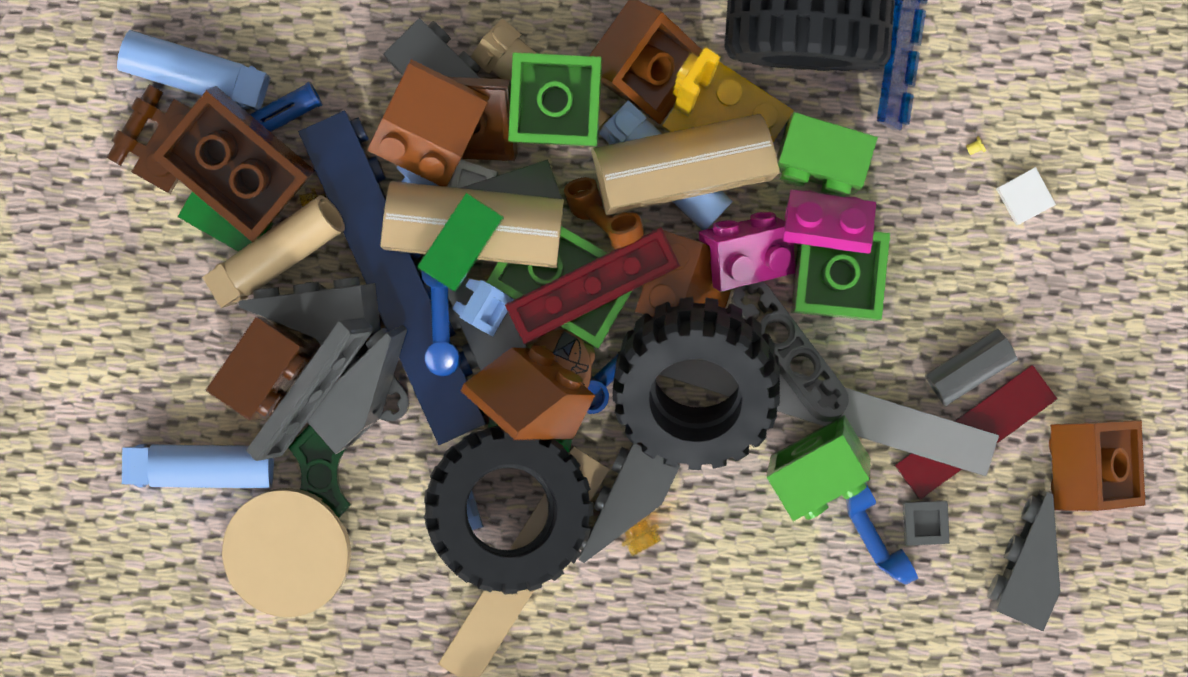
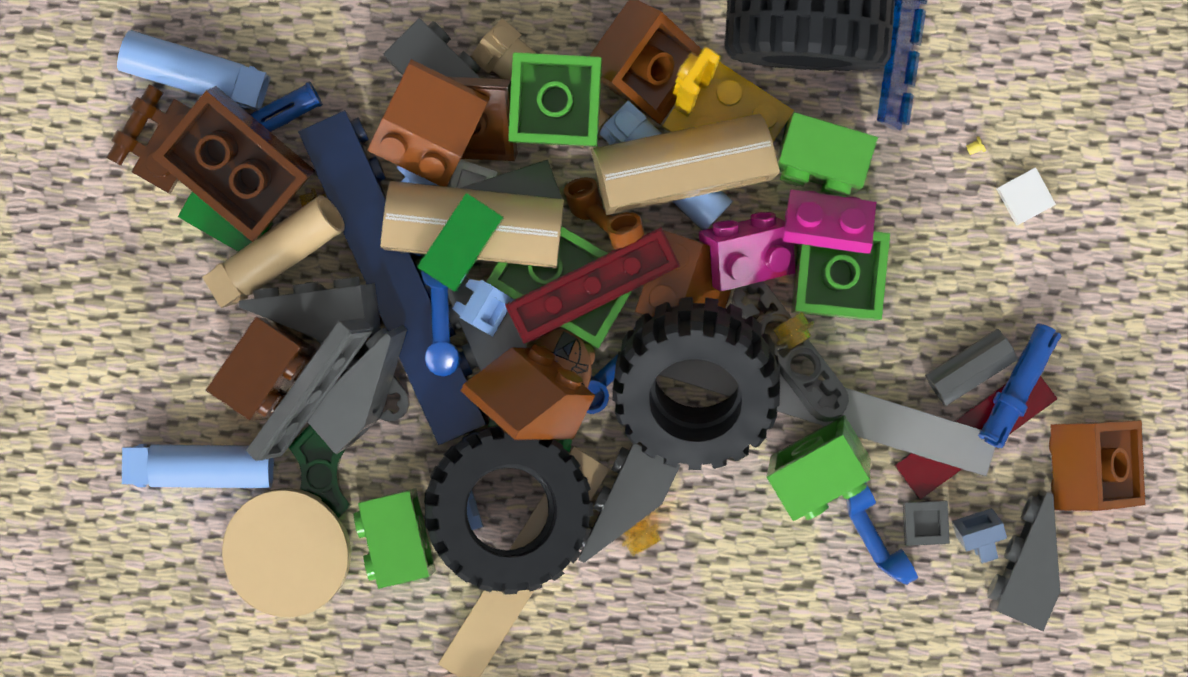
none -> bright green brick [353,488,436,589]
none -> clear yellow plate [773,312,814,349]
none -> sand blue tile [952,508,1007,564]
none -> blue pin [978,324,1062,448]

